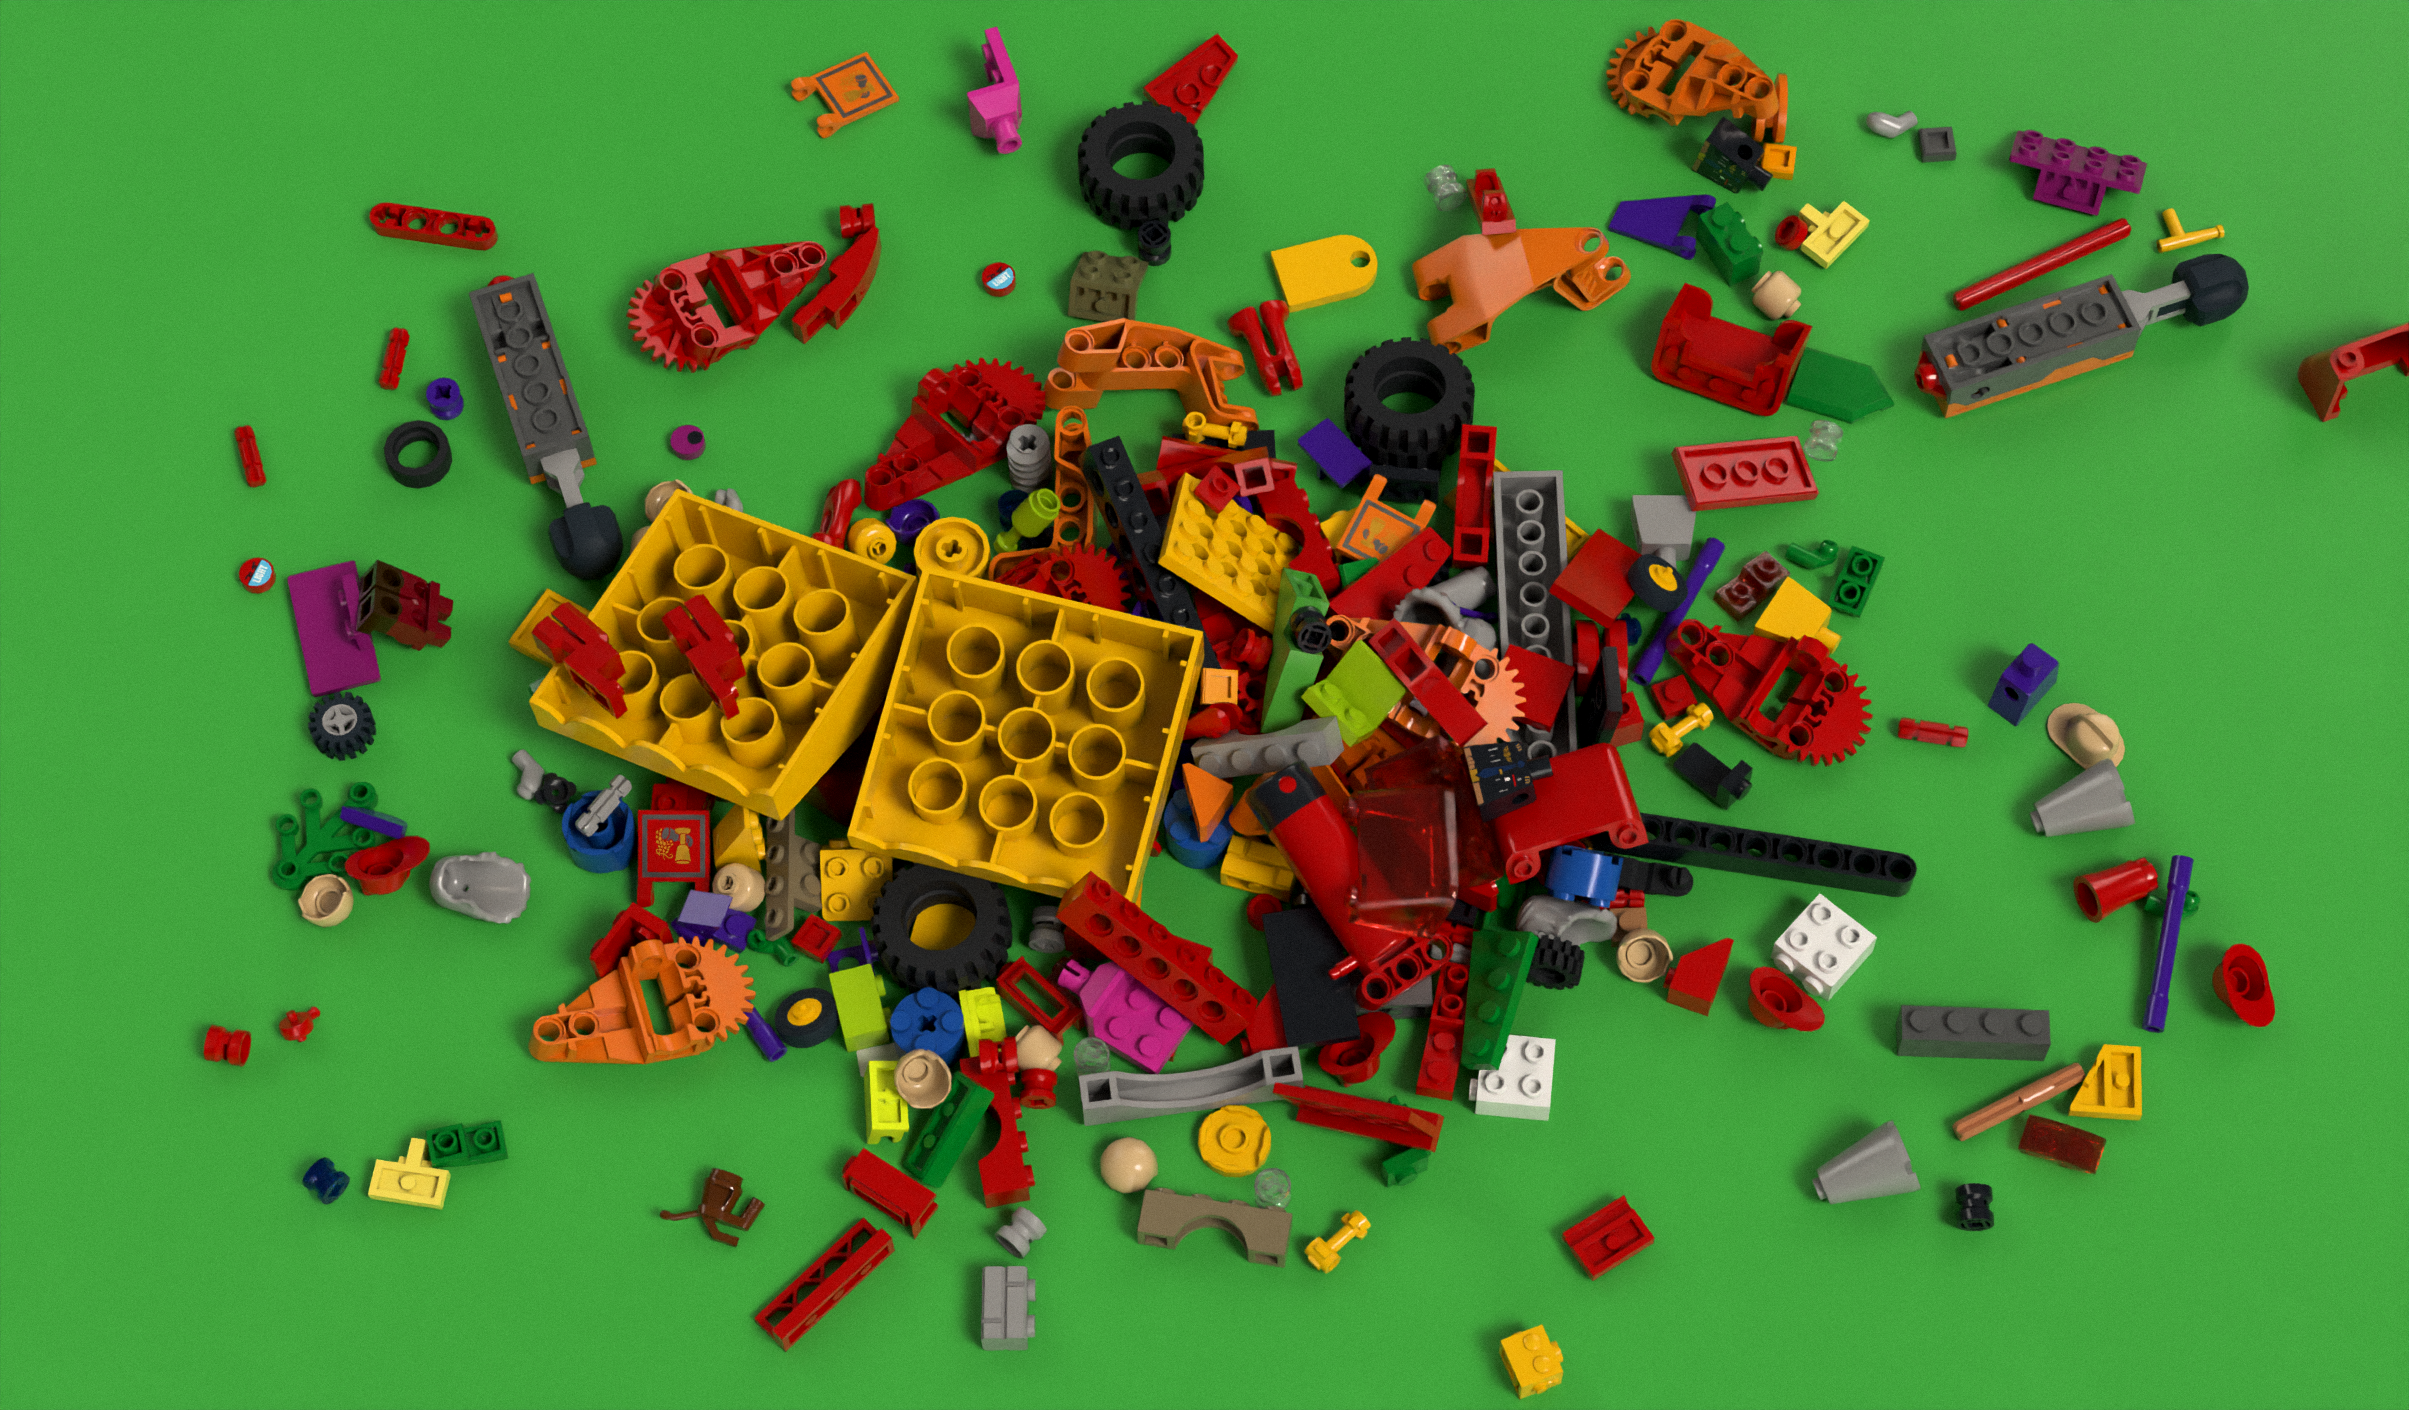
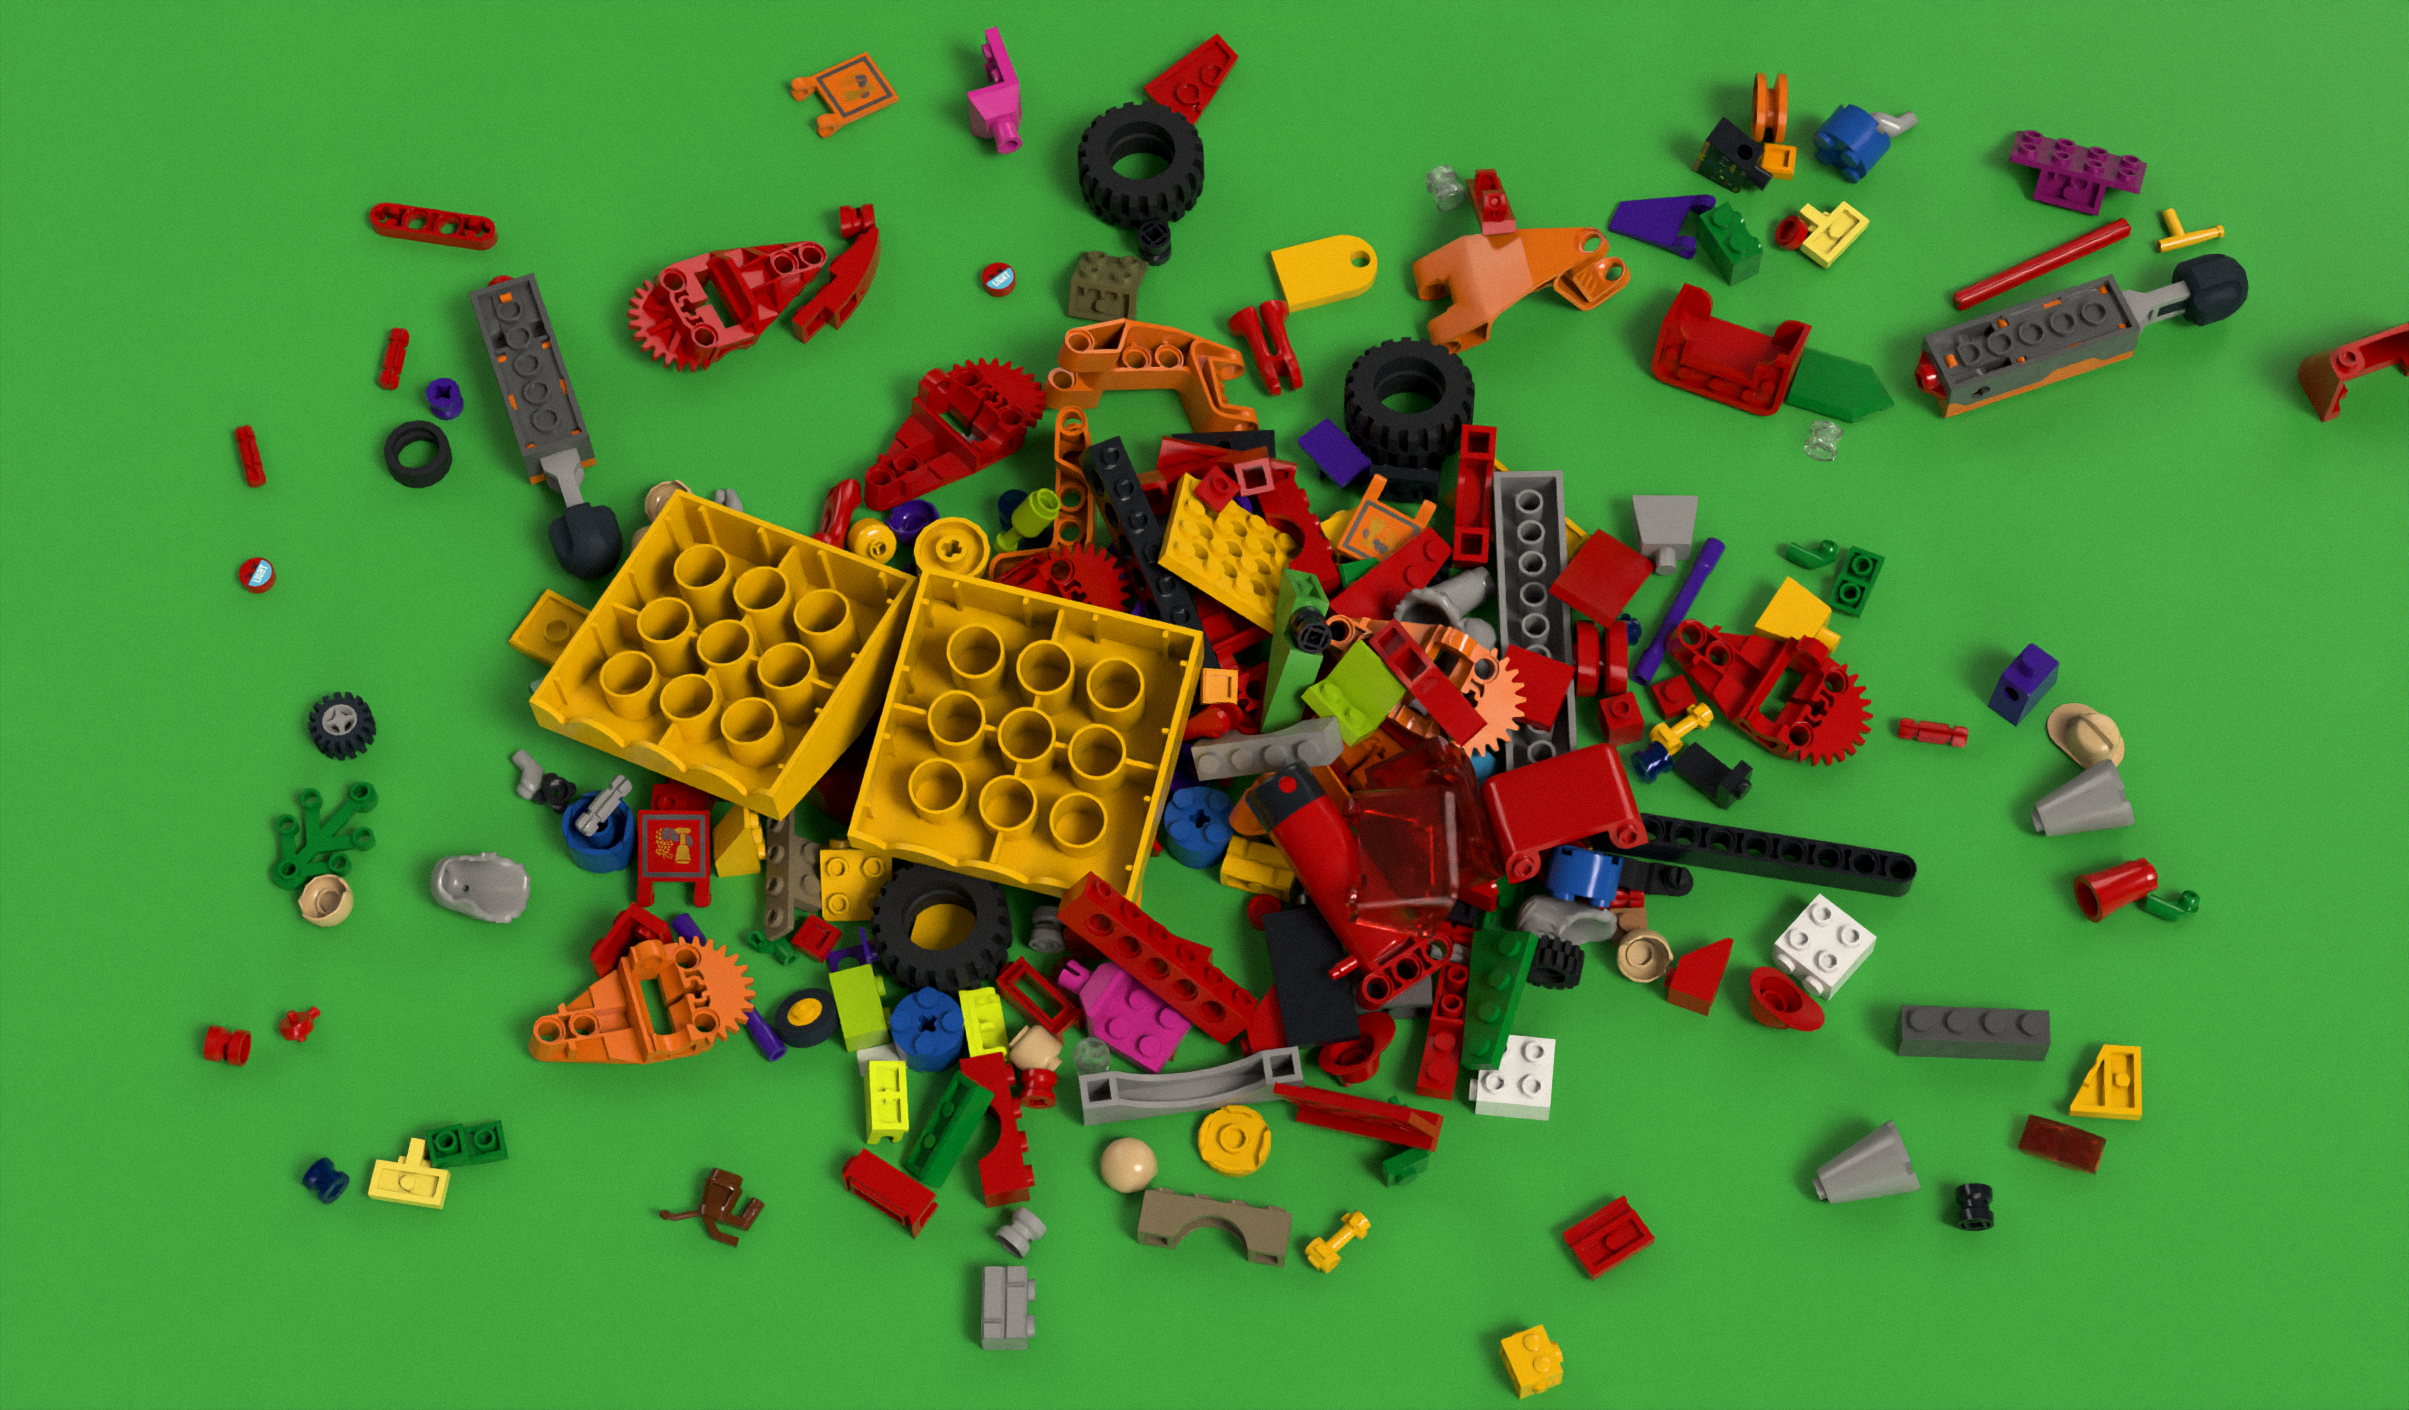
magenta bracket [287,560,381,697] -> none
dark purple tile [340,806,407,839] -> none
red piece [345,836,430,896] -> none
hips [356,559,453,651] -> none
red plate [531,602,628,719] -> none
red plate [661,594,747,720] -> none
magenta tile [670,425,706,460] -> none
dark purple slope [676,890,757,954] -> none
tan head [712,863,766,913] -> none
red fence [754,1217,895,1352] -> none
tan hair [894,1049,952,1109] -> none
red wheel [979,1036,1019,1076] -> none
light grey piece [1006,424,1053,493] -> none
yellow bar [1182,412,1248,448] -> none
orange slope [1182,763,1233,843] -> none
red wheel [1230,628,1273,671] -> none
clear wheel [1254,1168,1291,1209] -> none
dark purple hinge [1452,601,1498,624] -> none
black torso [1464,741,1553,823] -> none
black tile [1577,647,1623,749] -> none
orange connector [1606,19,1779,126] -> none
black wheel [1628,554,1688,612] -> none
red tile [1671,436,1819,512] -> none
clear red slope [1713,551,1790,622] -> none
tan head [1751,271,1802,320] -> none
dark grey tile [1918,126,1957,163] -> none
nougat axle [1952,1063,2086,1141] -> none
dark purple piece [2142,855,2194,1033] -> none
red piece [2212,943,2275,1028] -> none
none -> clear blue wheel [1630,740,1674,785]
none -> blue brick [1813,104,1891,184]

